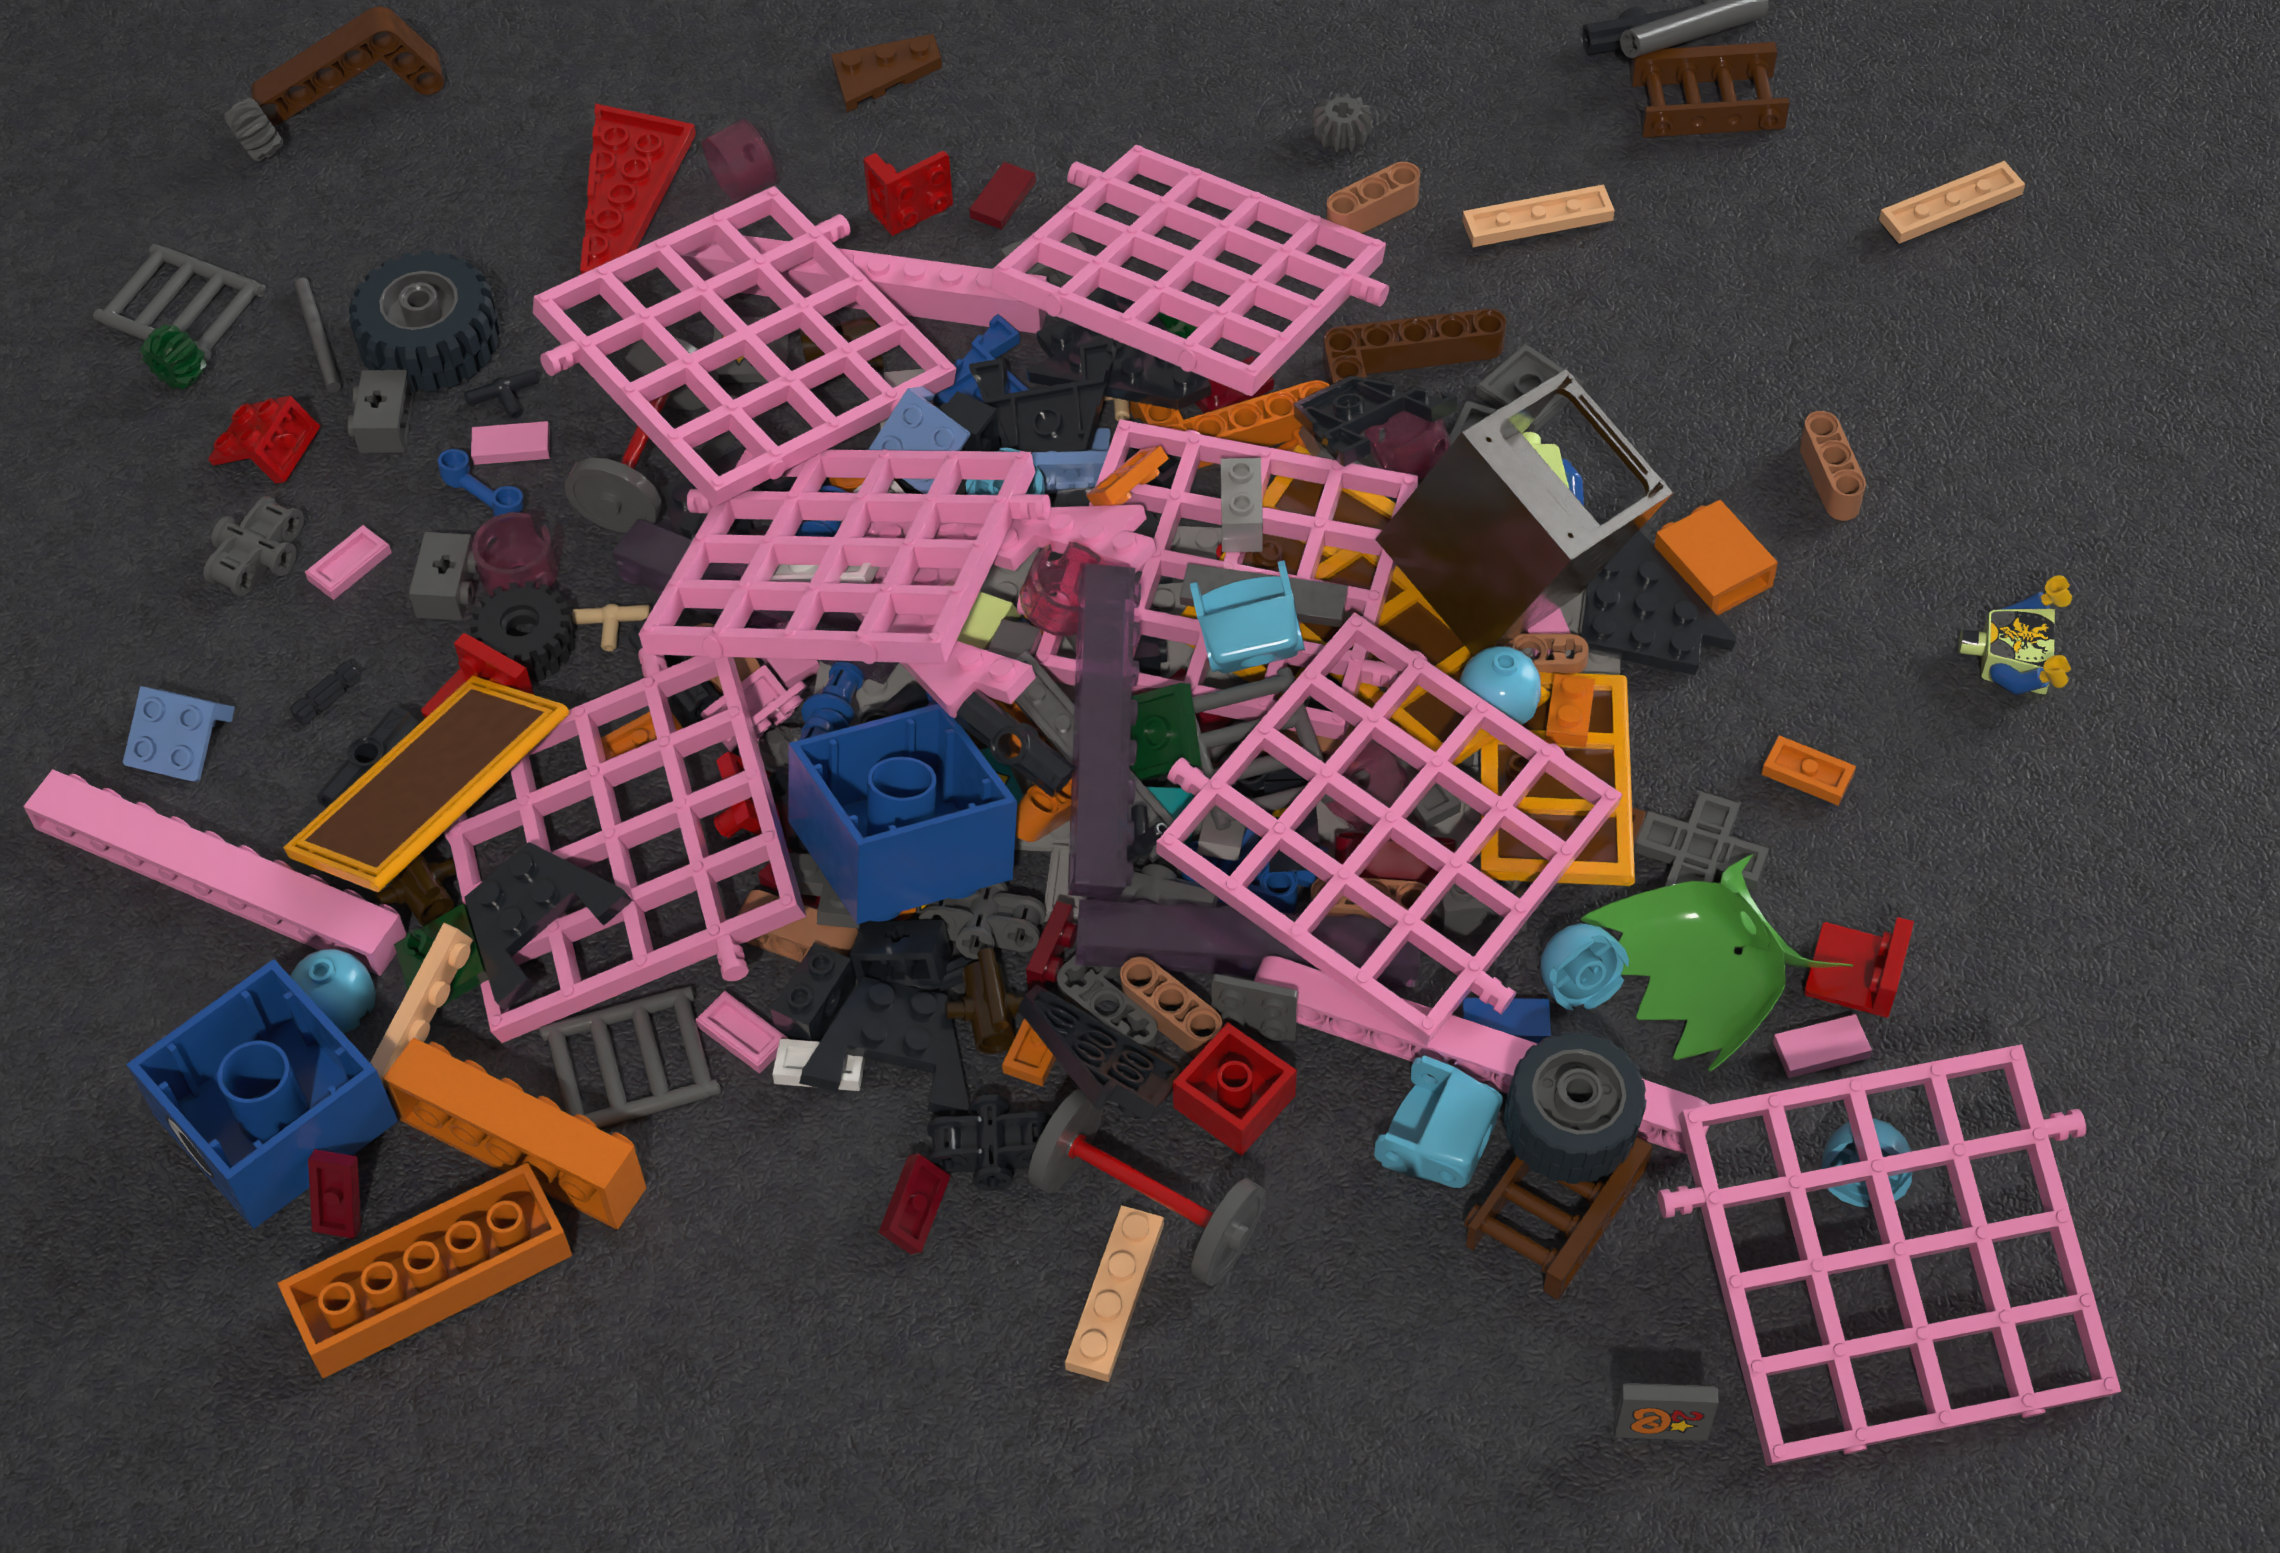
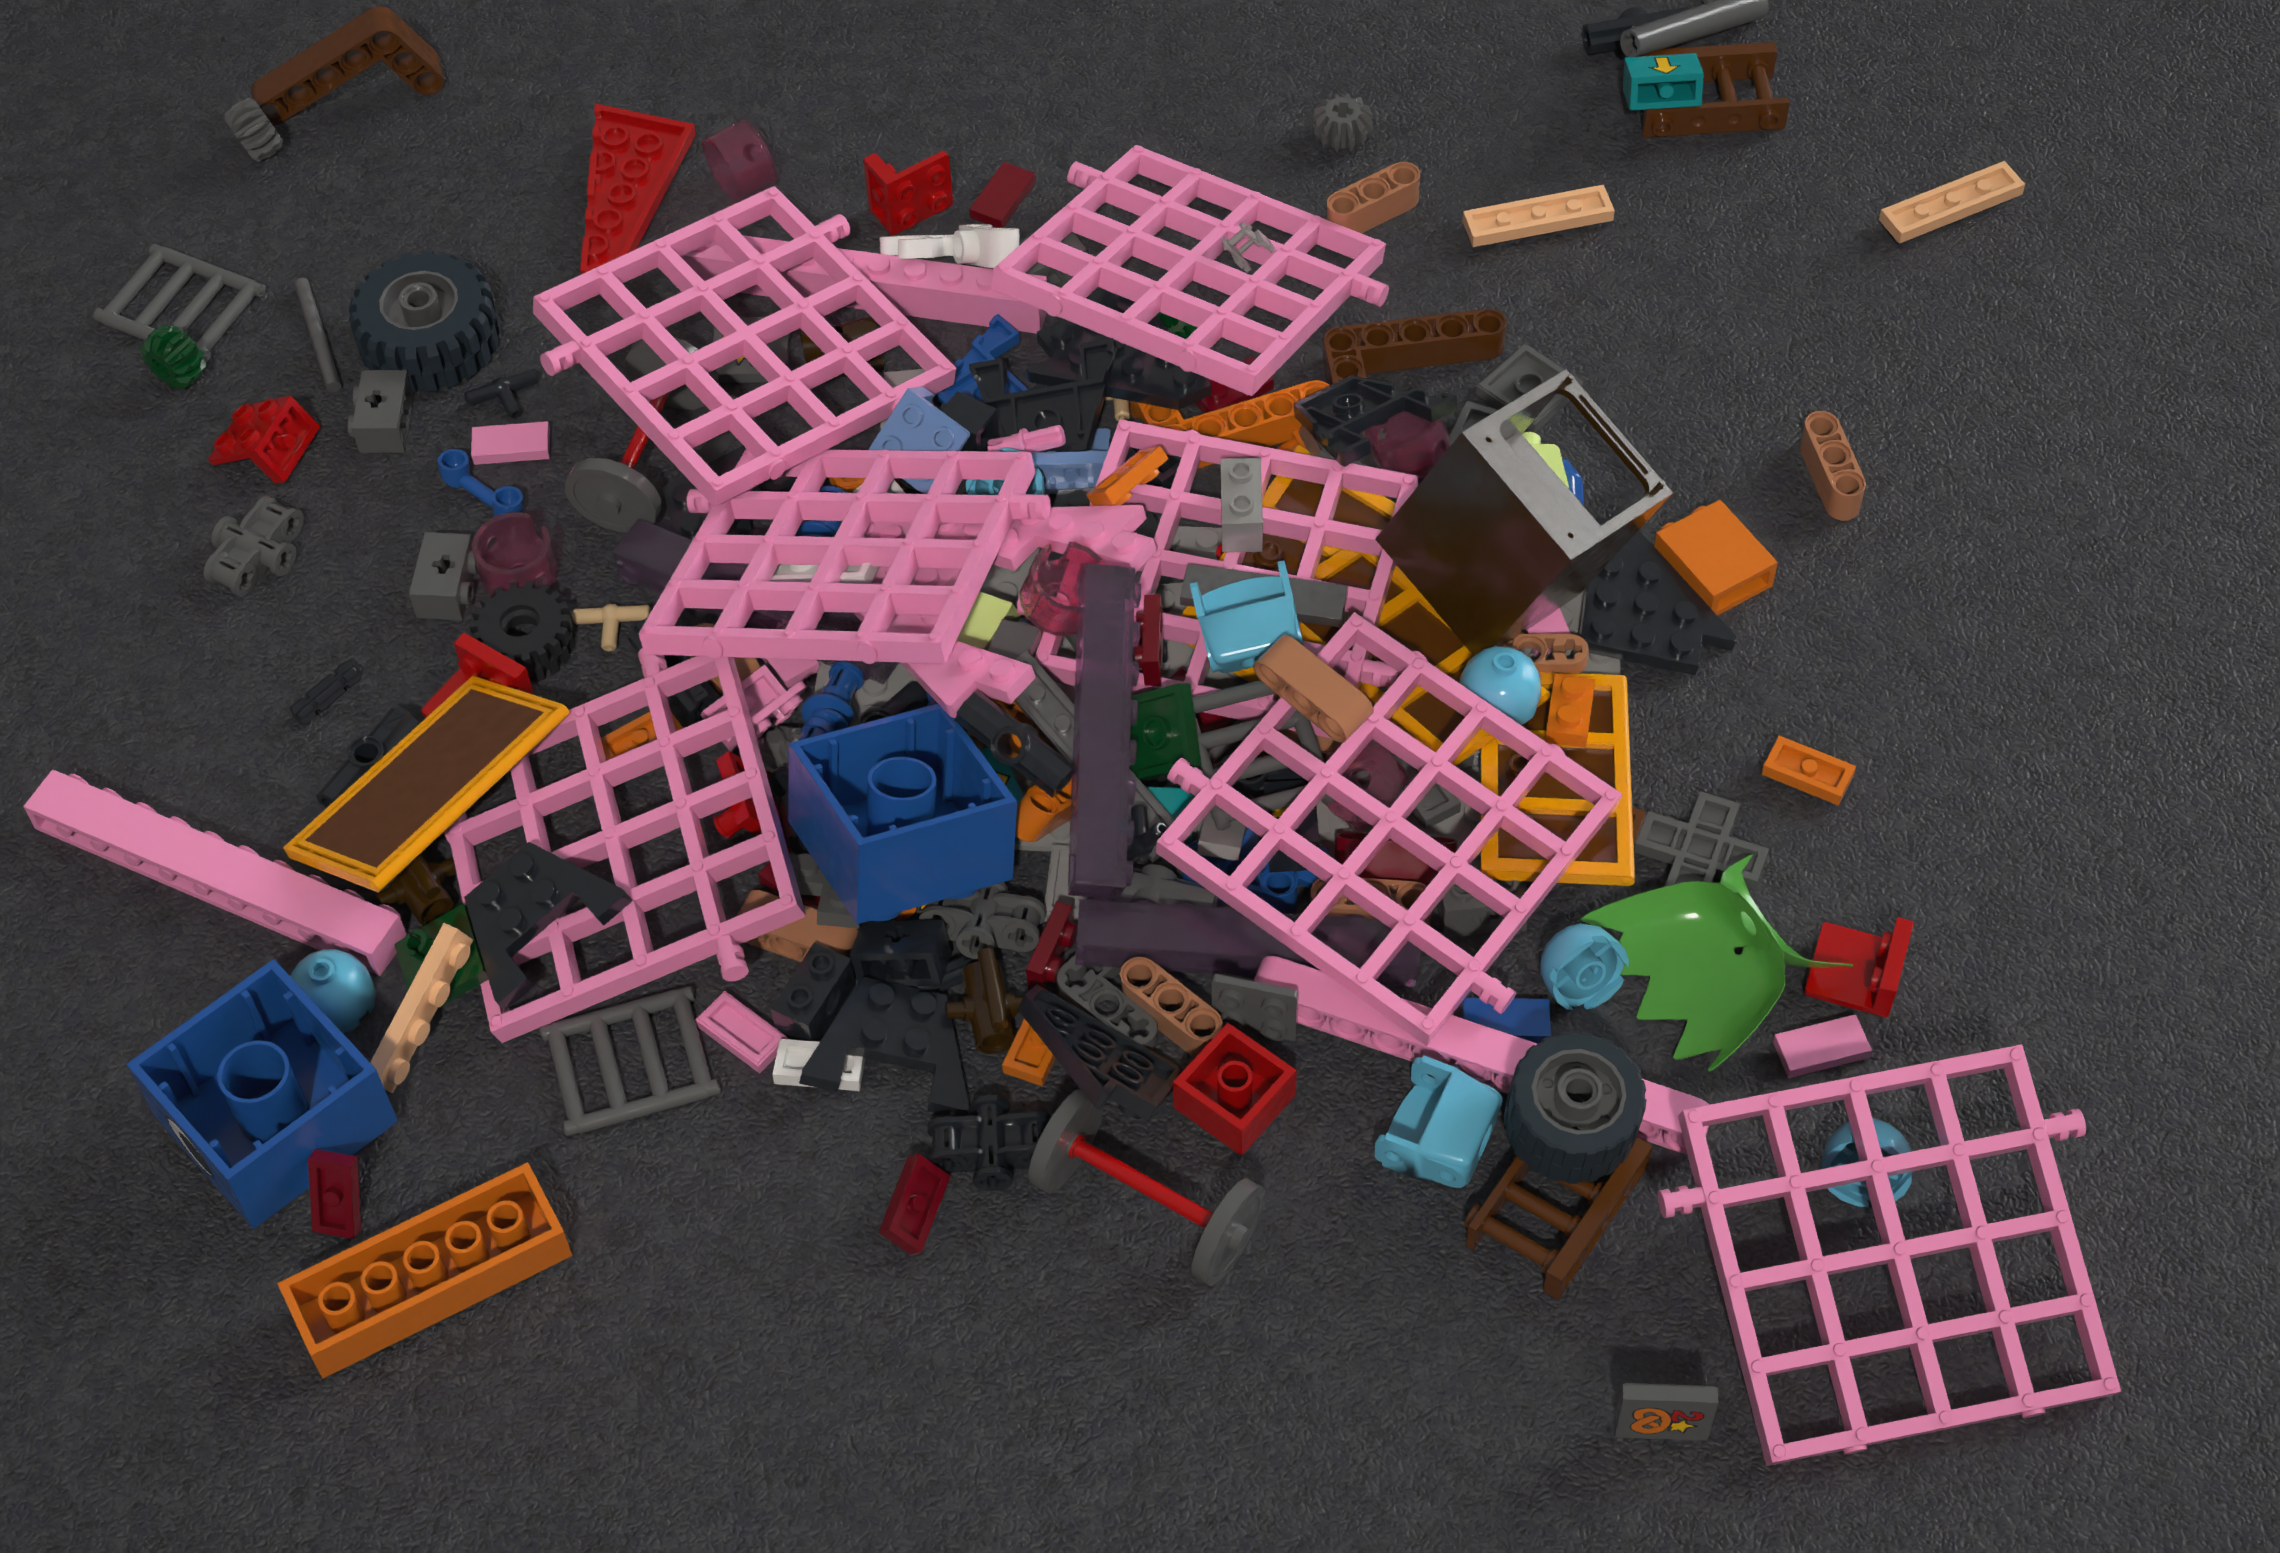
medium blue bracket [123,686,235,782] -> none
bright pink tile [305,525,392,600] -> none
orange brick [383,1037,646,1230] -> none
reddish brown wing [831,34,942,113] -> none
light nougat plate [1065,1205,1164,1382] -> none
torso [1958,575,2072,695] -> none
none -> white piece [880,224,1020,268]
none -> bright pink axle [987,425,1066,454]
none -> dark red plate [1135,594,1164,686]
none -> light grey piece [1221,222,1275,273]
none -> nougat beam [1253,635,1374,743]
none -> teal brick [1623,53,1704,110]

